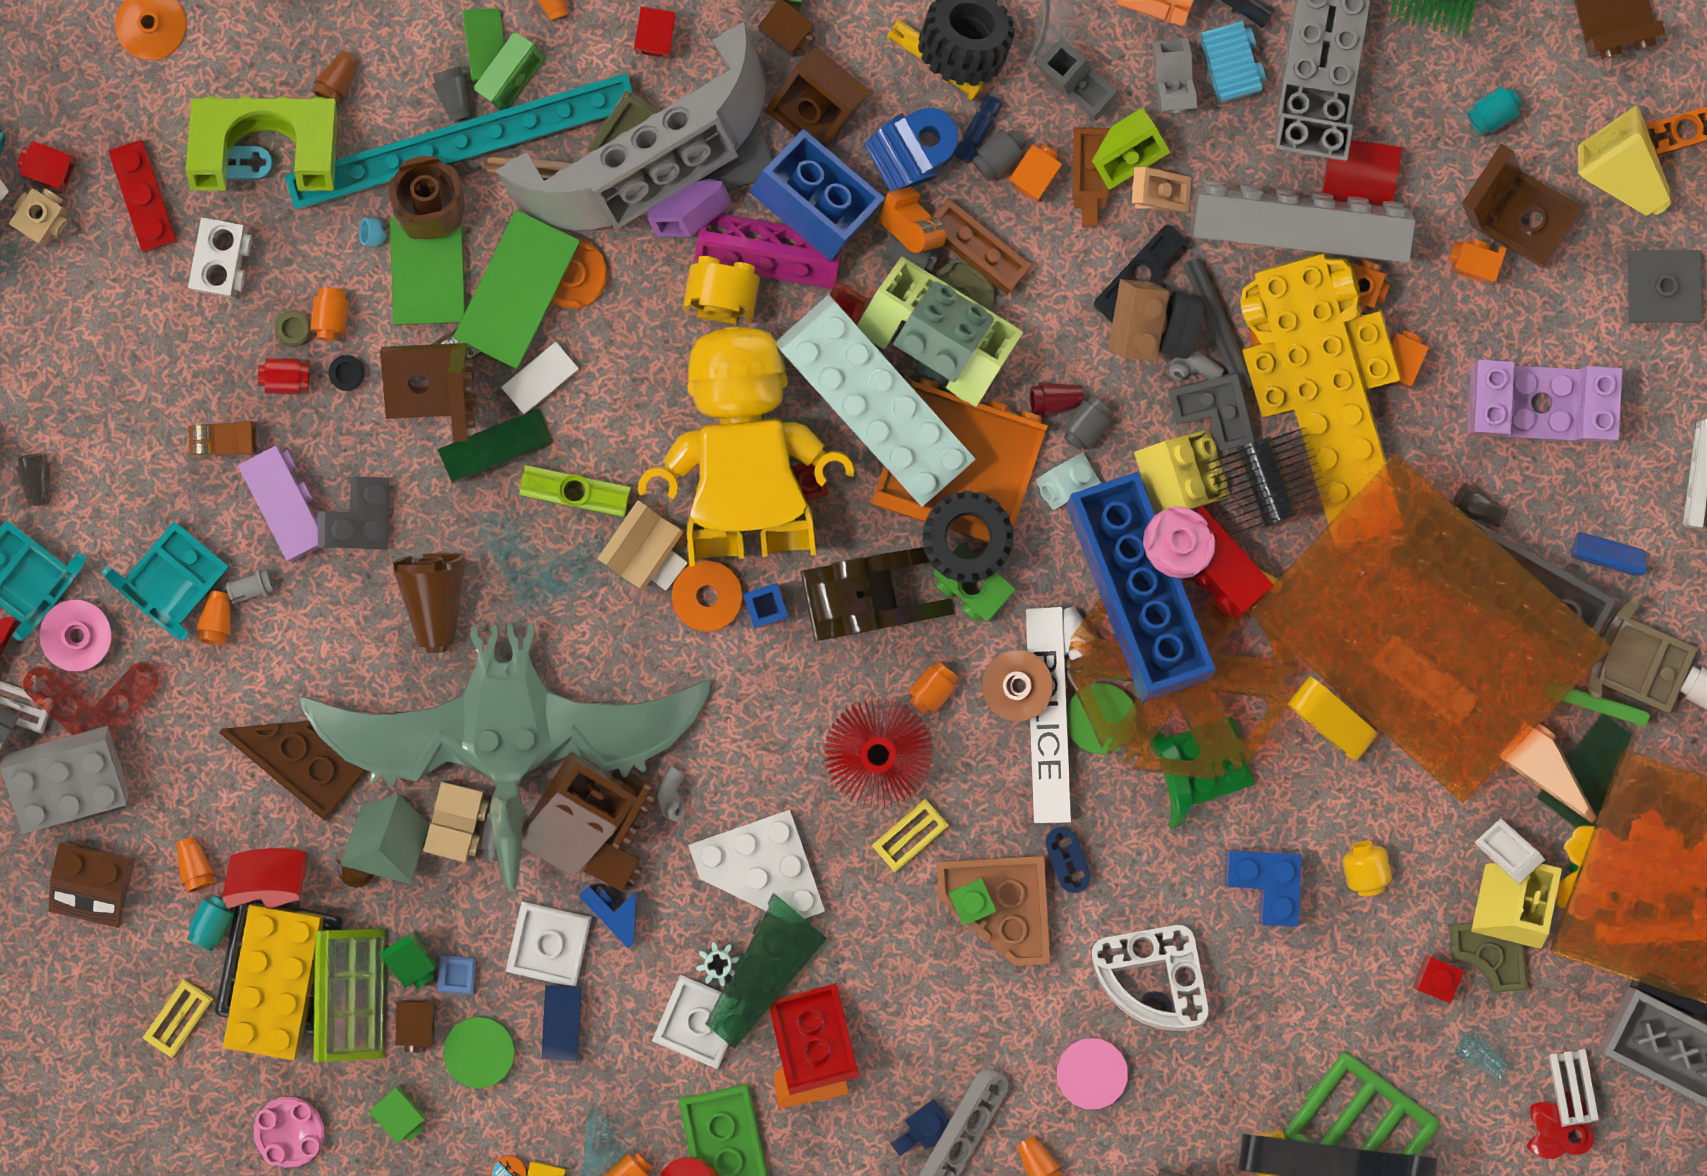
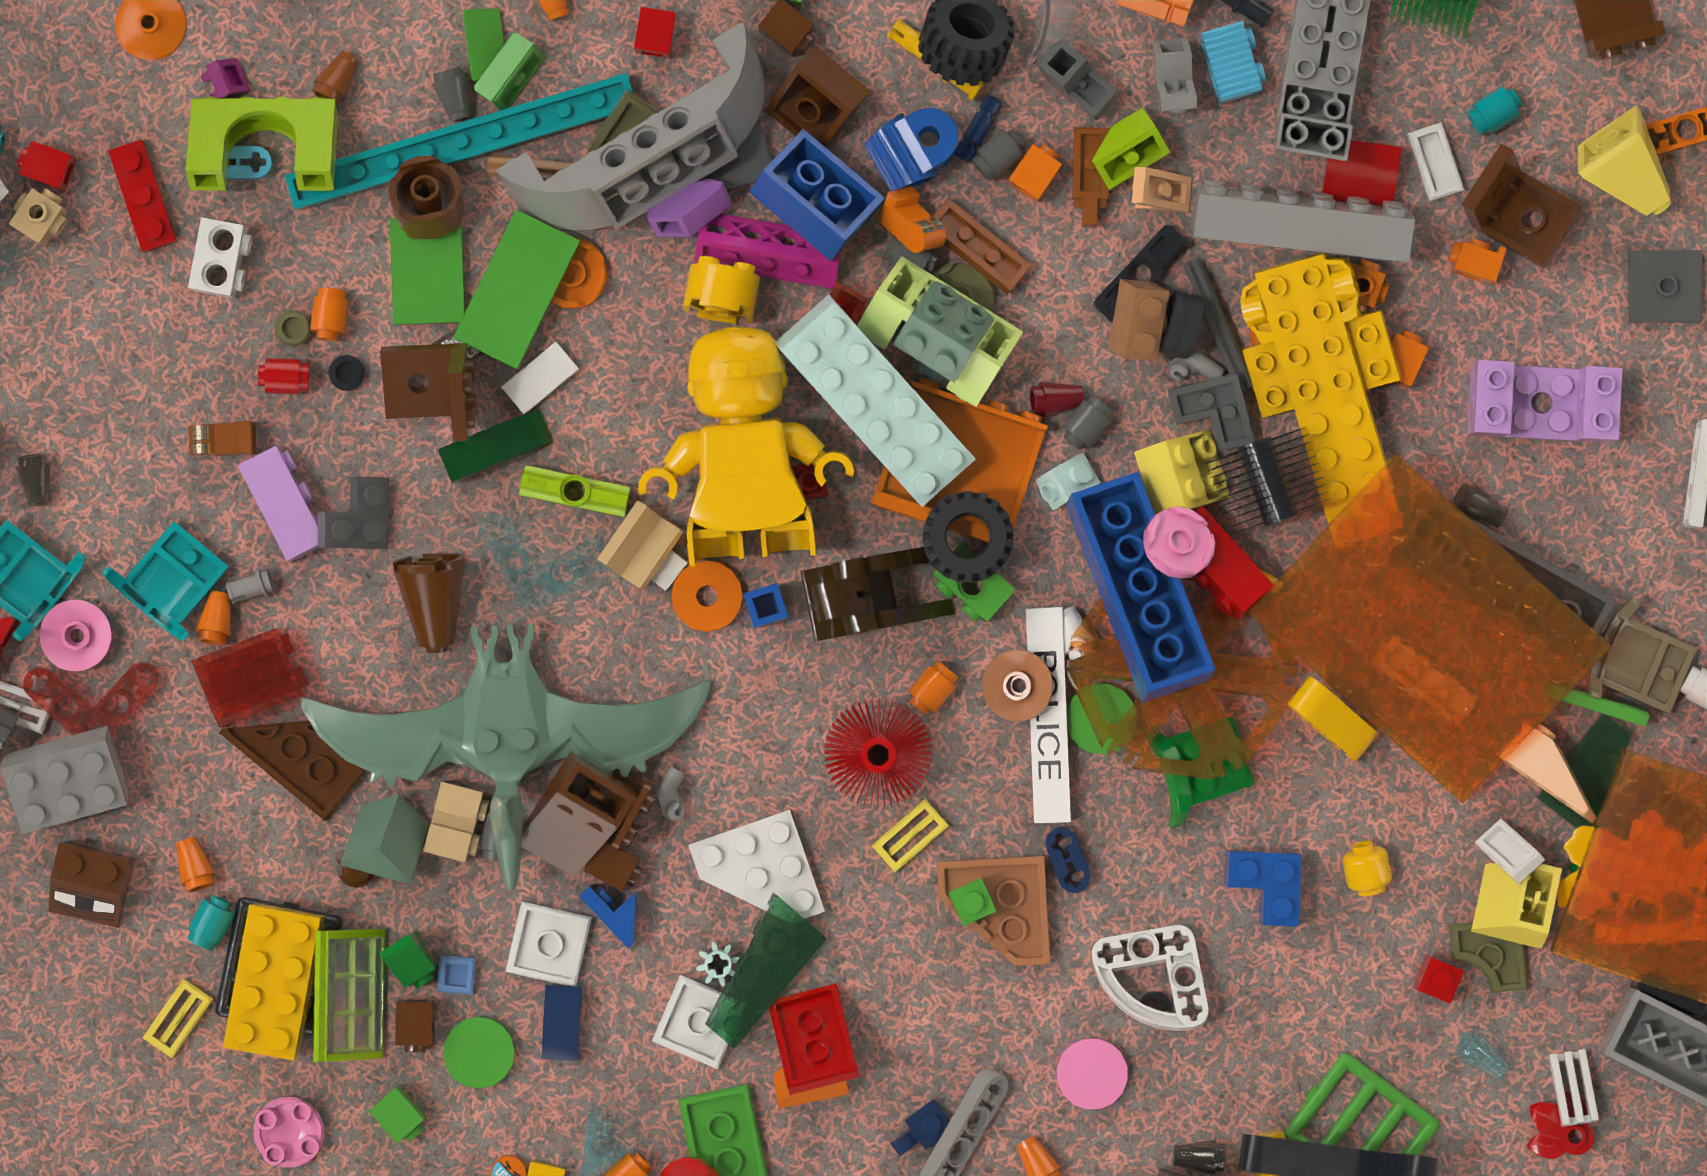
red slope [222,848,308,909] -> none
medium azure hinge [359,217,388,247] -> none
blue slope [1570,532,1647,576] -> none
none -> clear red slope [191,628,310,728]
none -> magenta tile [200,58,250,98]
none -> clear smoke cone [1174,1139,1226,1175]
none -> white tile [1407,122,1464,202]

